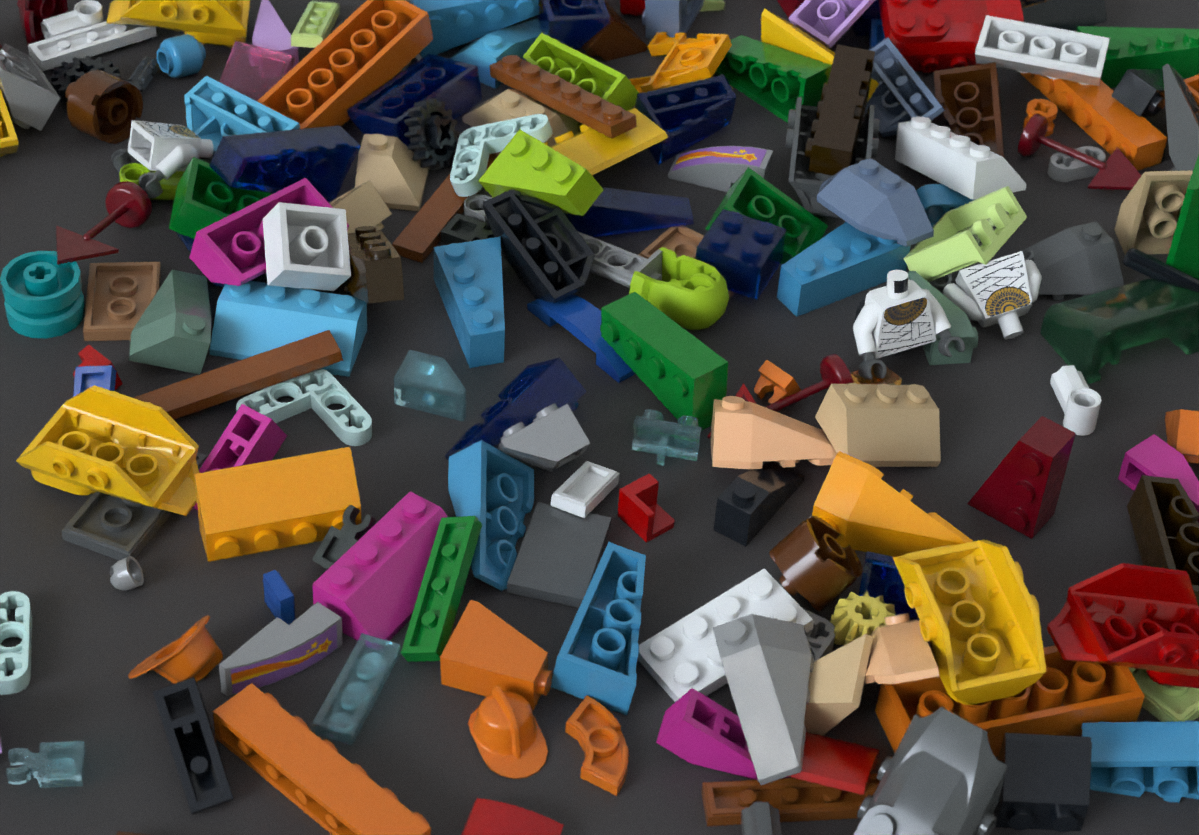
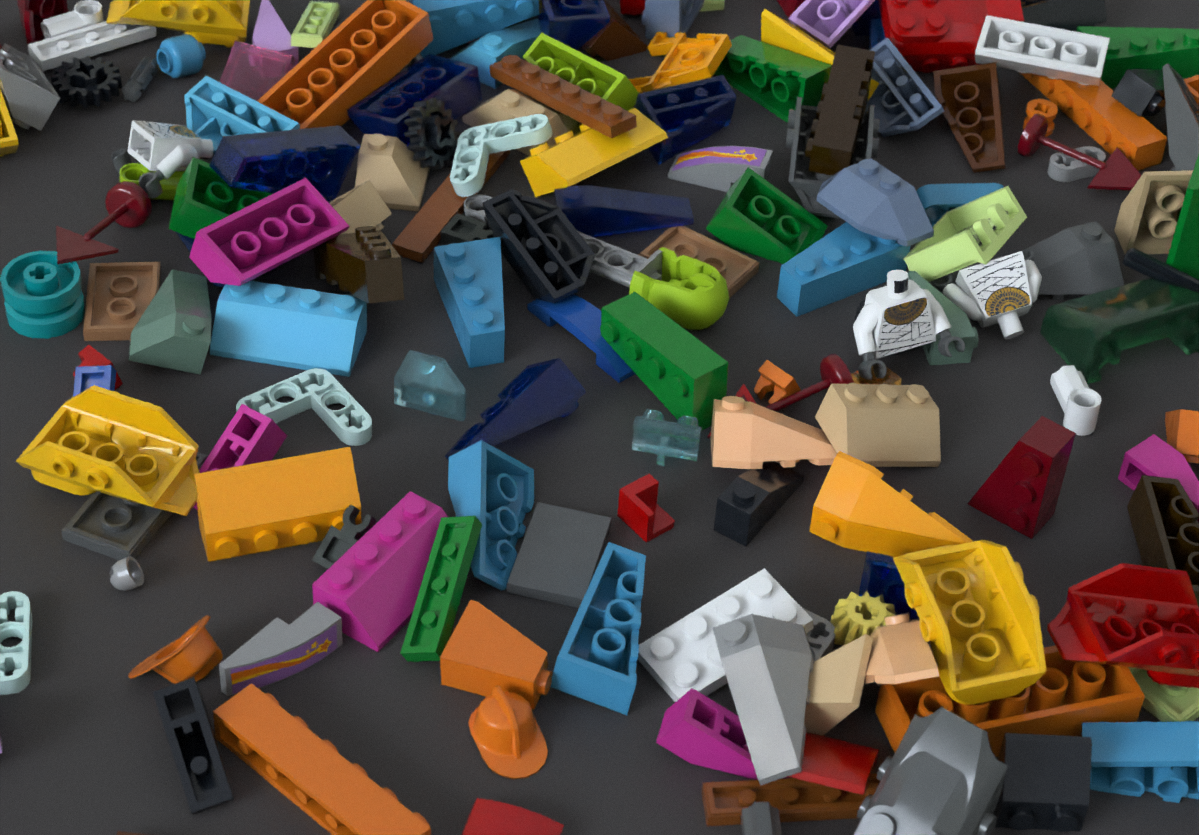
clear light blue plate [6,741,86,788] -> none
reddish brown brick [66,70,143,144] -> none
dark orange tile [133,330,343,420] -> none
white brick [263,202,351,291] -> none
blue tile [263,570,296,625] -> none
clear light blue plate [313,633,400,745] -> none
lime wedge [478,129,604,216] -> none
light grey slope [498,403,590,472] -> none
white tile [550,461,620,518] -> none
orange tile [565,696,629,796] -> none
clear blue brick [696,209,786,299] -> none
reddish brown brick [769,516,863,611] -> none
white slope [895,117,1026,200] -> none

